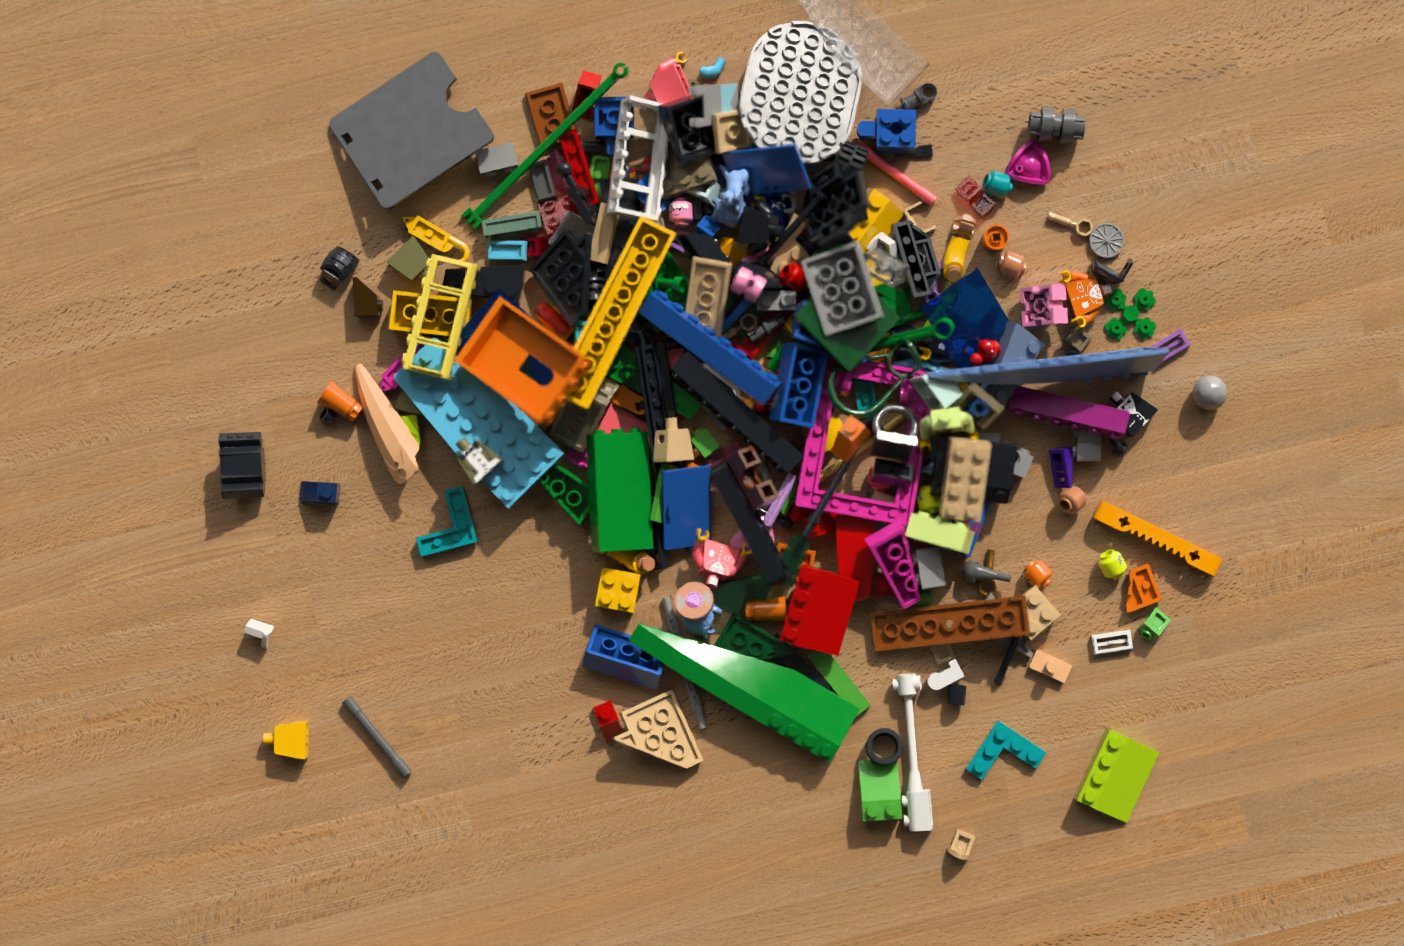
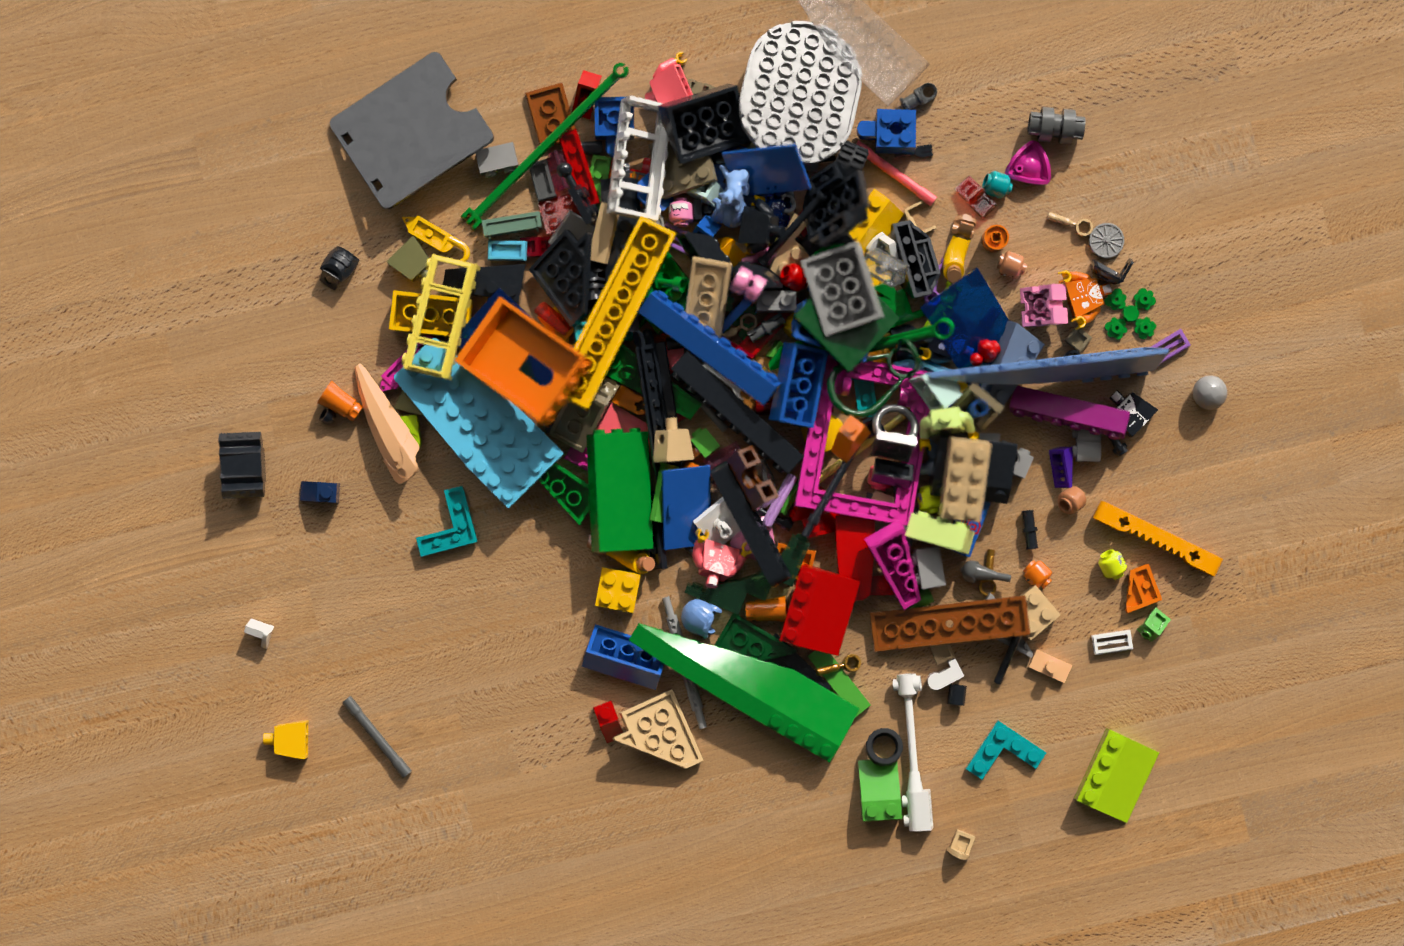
dark brown slope [353,277,384,318] -> none
torso [456,437,504,486] -> none
tile [675,582,714,621] -> none
light grey flag [688,83,739,127] -> none
medium azure arm [699,57,727,79] -> none
tan tile [712,110,752,154] -> none
none -> white tile [693,497,741,544]
none -> pearl gold piece [816,654,861,676]
none -> black pin [1021,510,1038,550]

